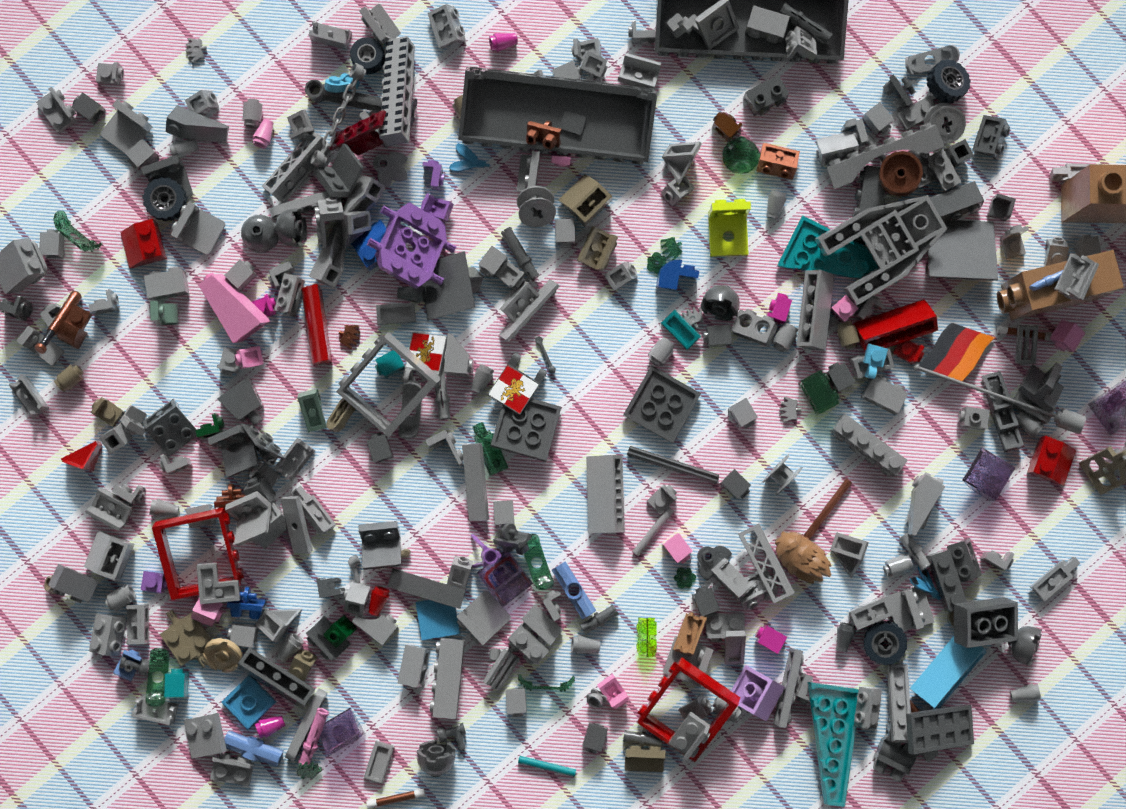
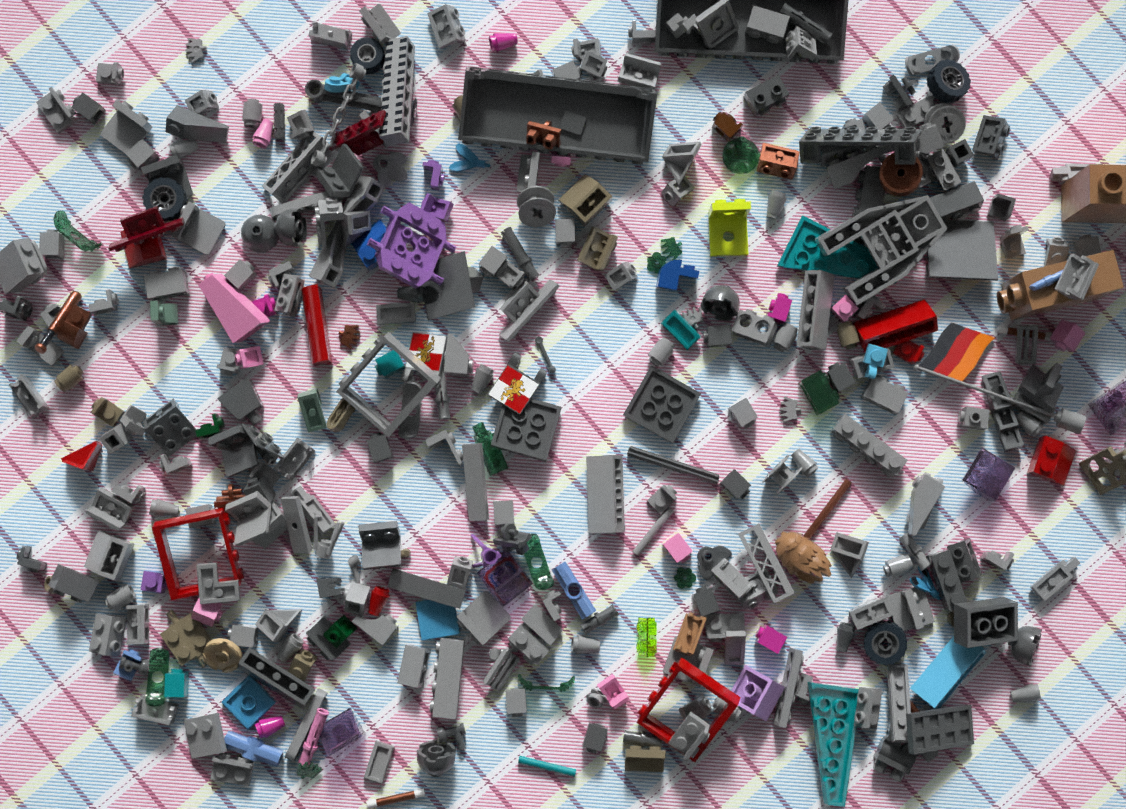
blue hips [227,587,266,620] -> none
none -> dark grey bracket [16,545,47,573]
none -> dark red bracket [108,206,184,252]
none -> dark grey axle [274,103,285,140]
none -> light grey plant [312,515,345,558]
none -> light grey cone [791,448,818,477]
none -> dark grey bracket [799,126,921,165]

